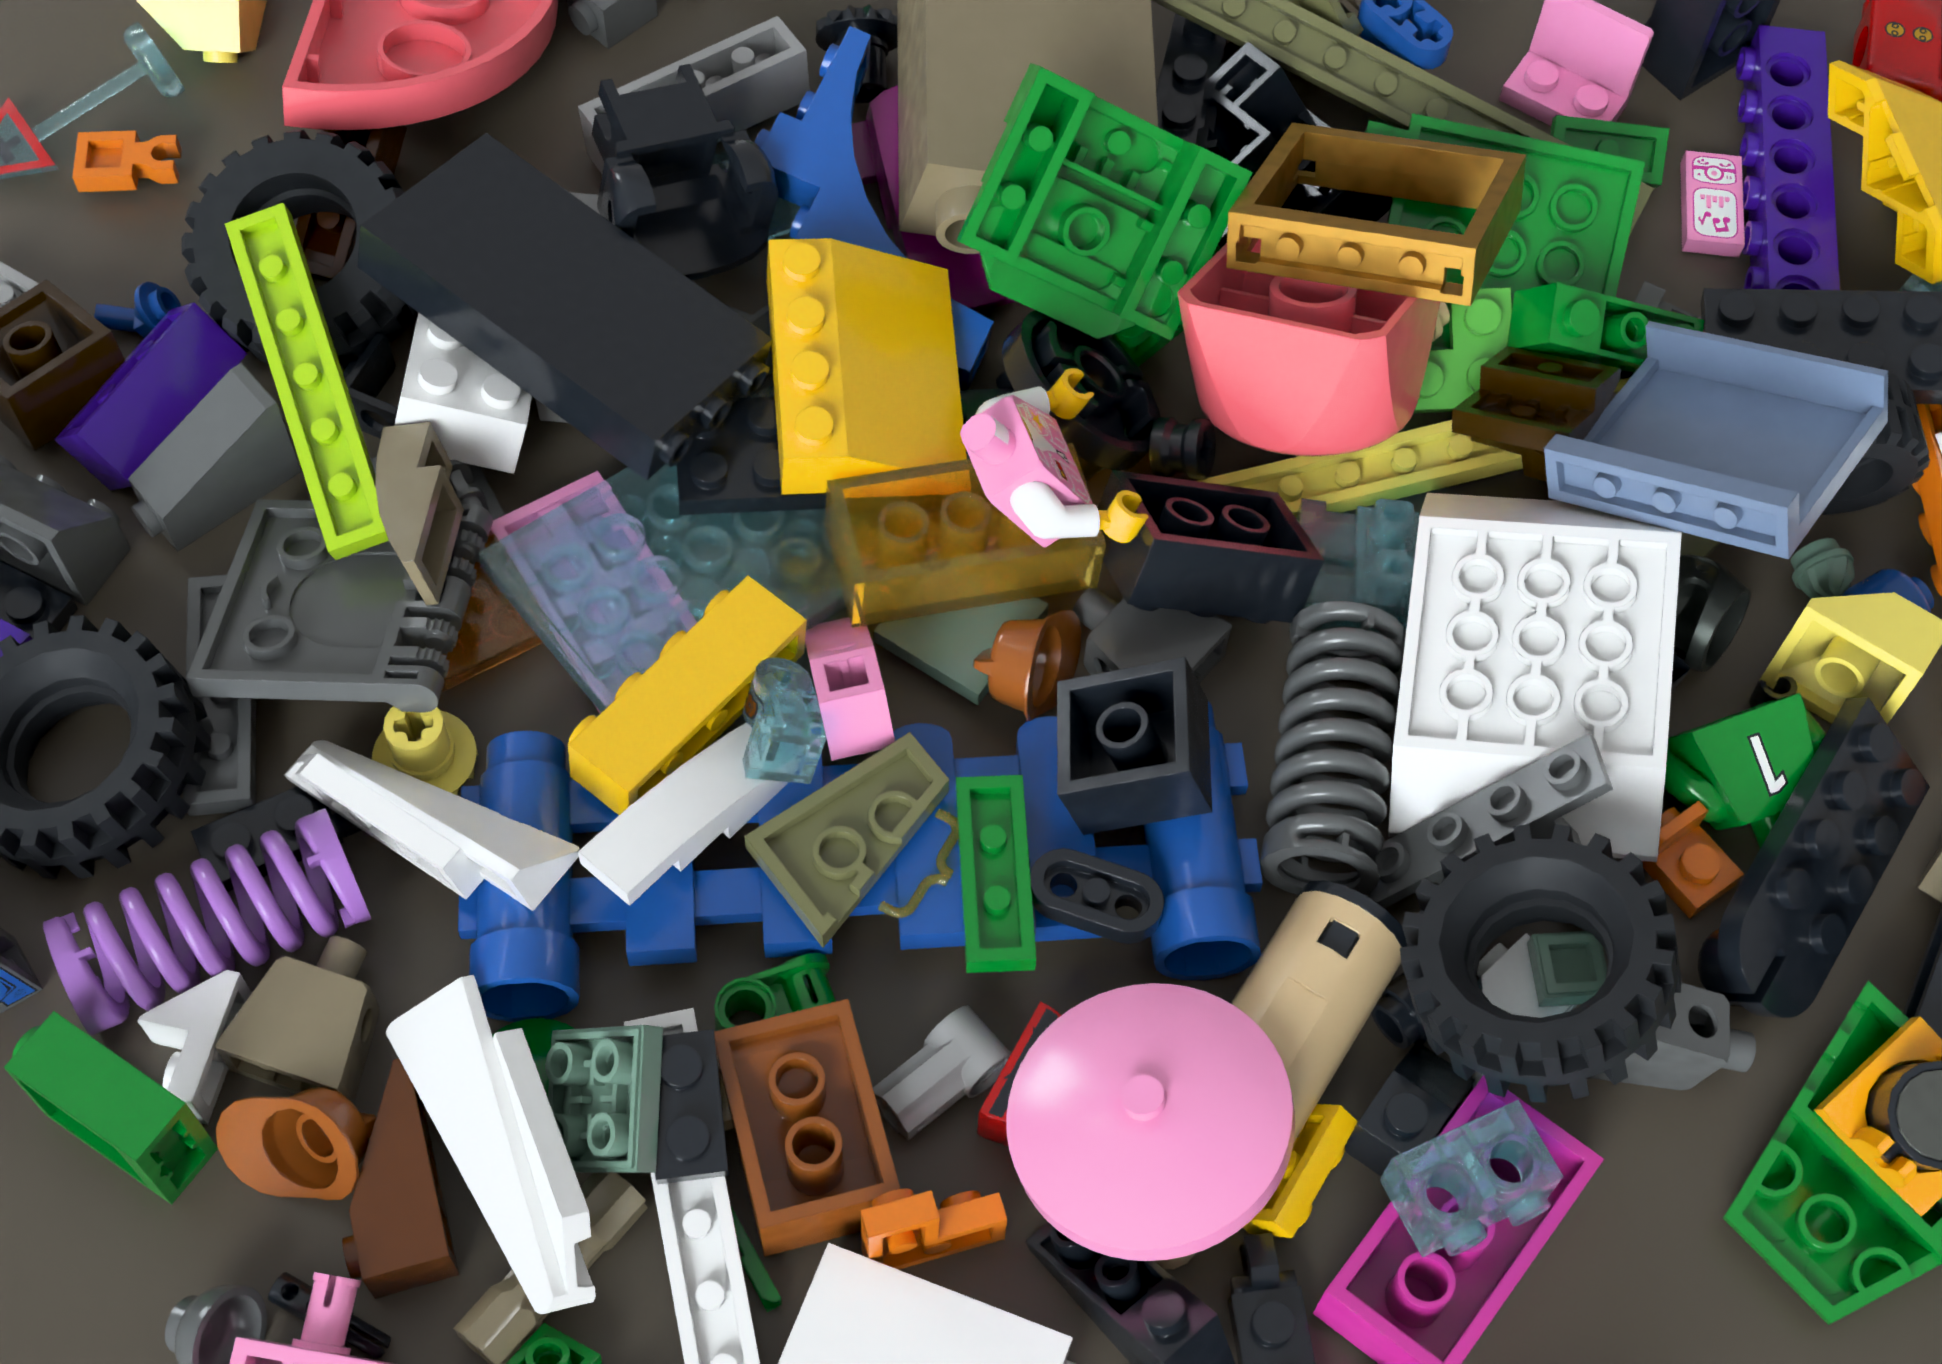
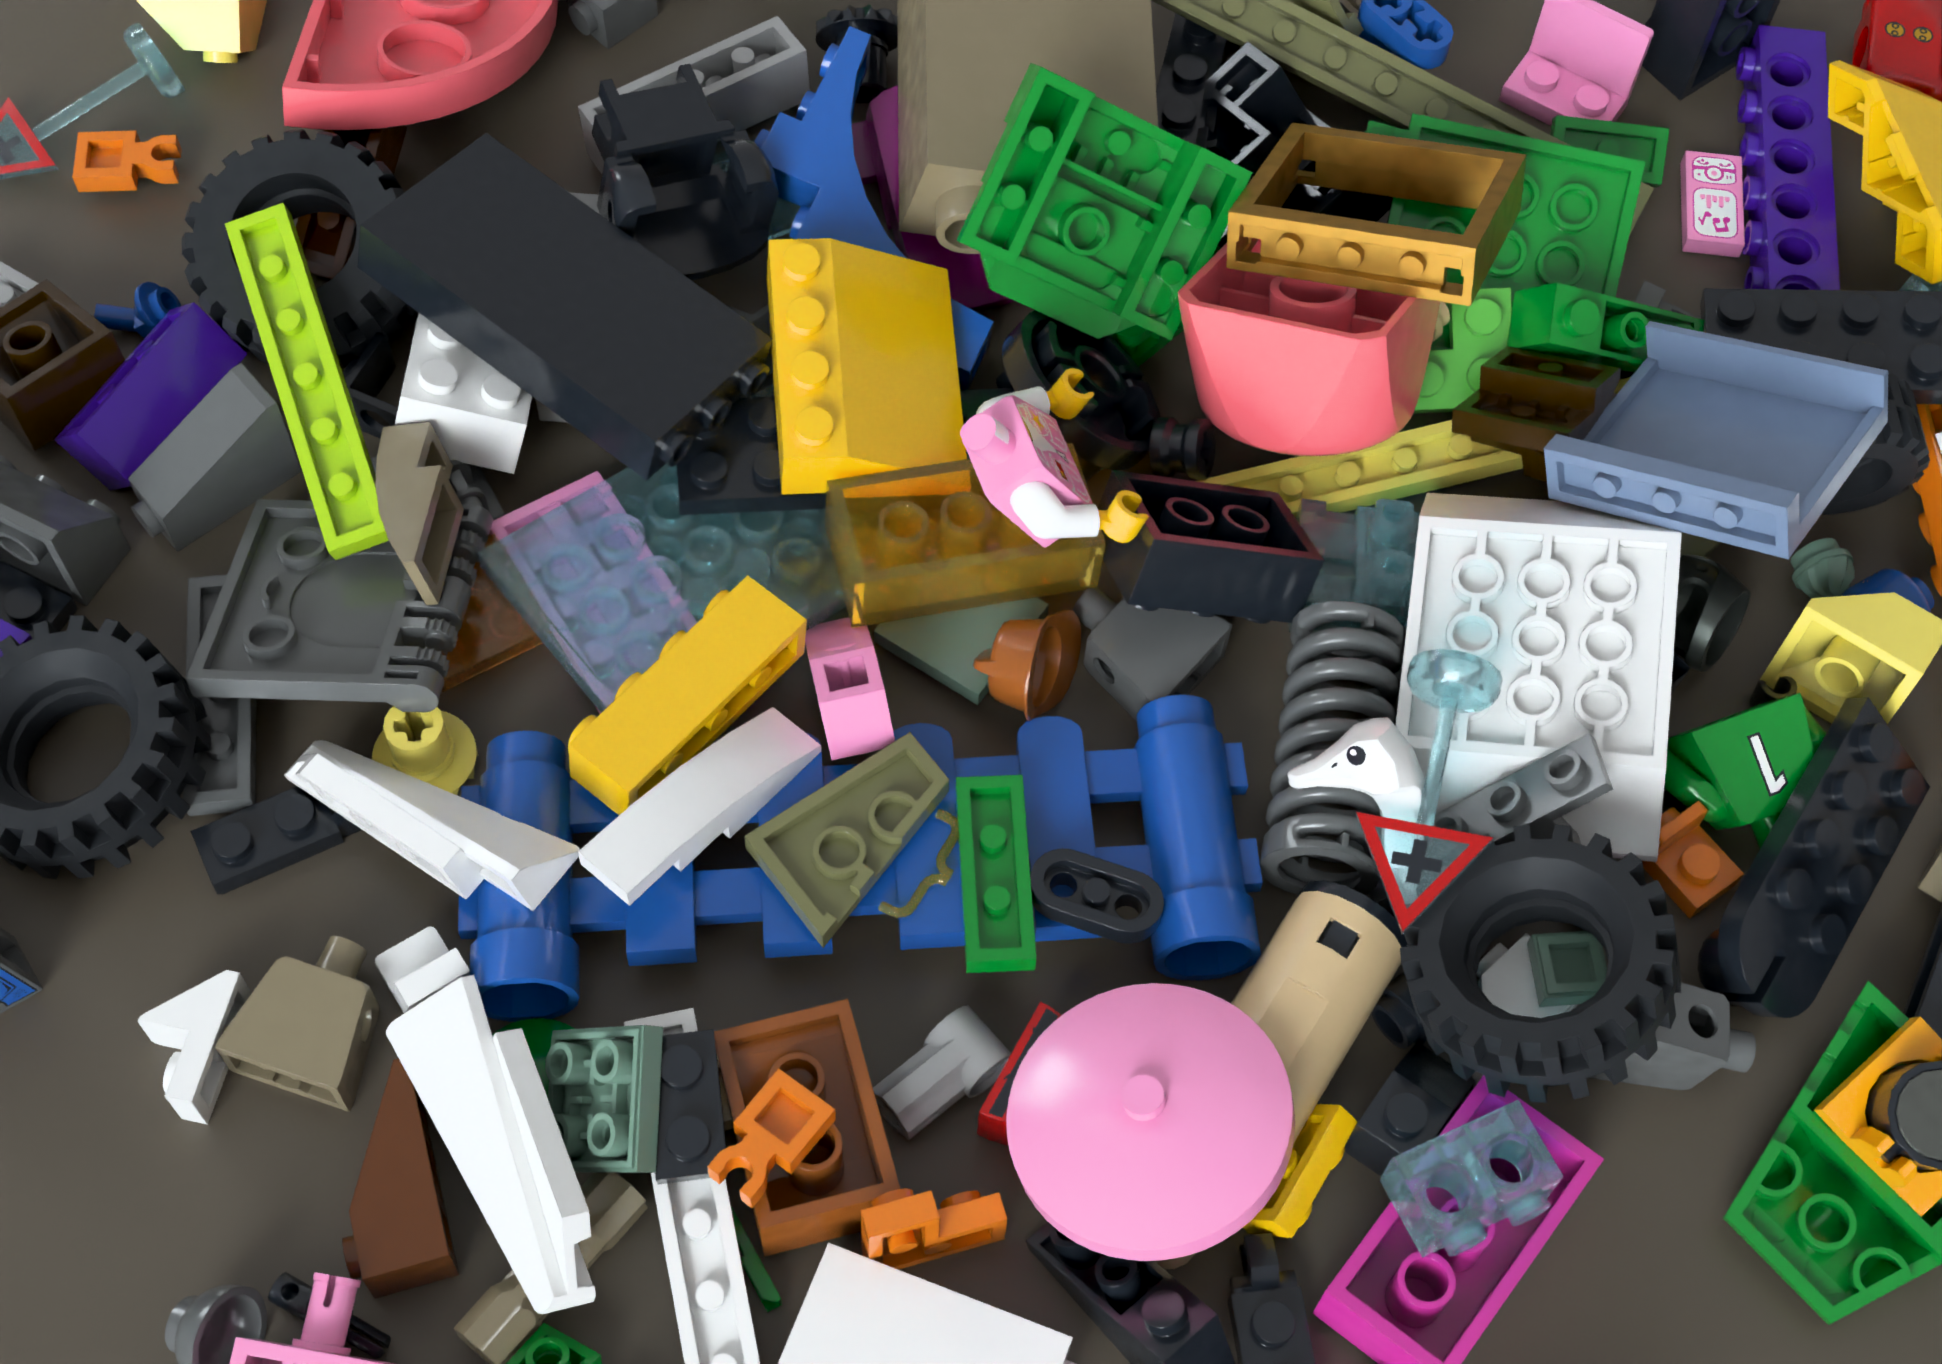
green window [3,1011,218,1205] -> none
medium lavender piece [43,808,372,1036] -> none
dark orange piece [216,1087,376,1200] -> none
green piece [714,953,836,1031] -> none
clear light blue leg [742,658,826,784] -> none
black brick [1057,657,1212,835] -> none
none -> white bracket [375,926,470,1013]
none -> orange plate [707,1068,836,1208]
none -> white animal [1287,717,1426,905]
none -> clear light blue piece [1356,649,1503,935]

